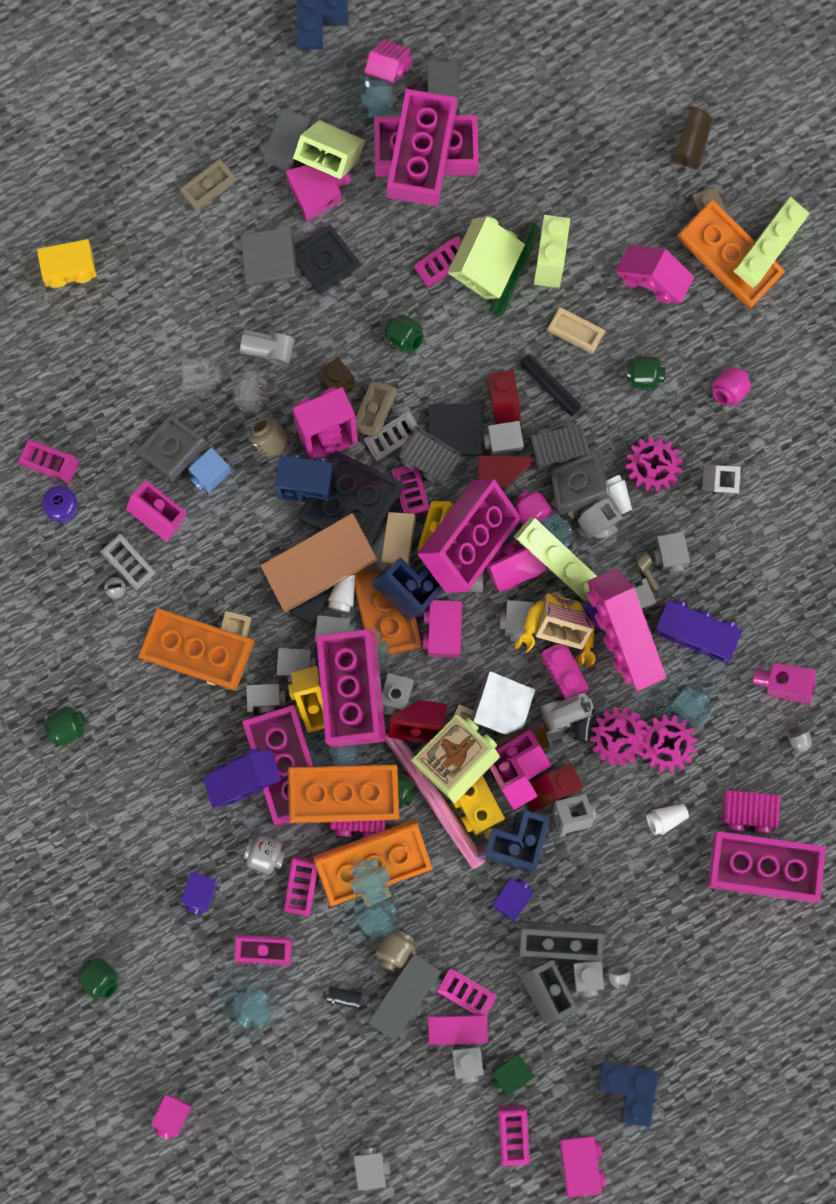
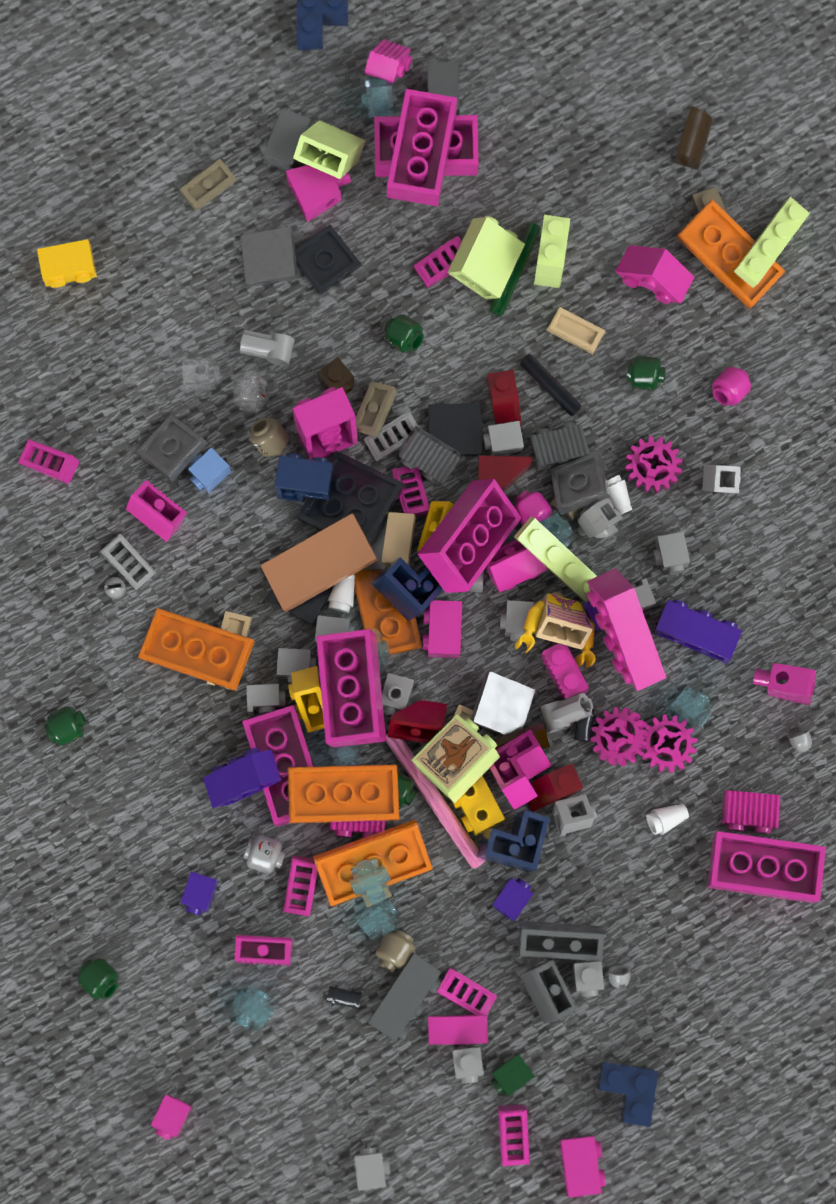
dark purple head [42,486,79,523] -> none
dark tan hand [635,553,659,591] -> none

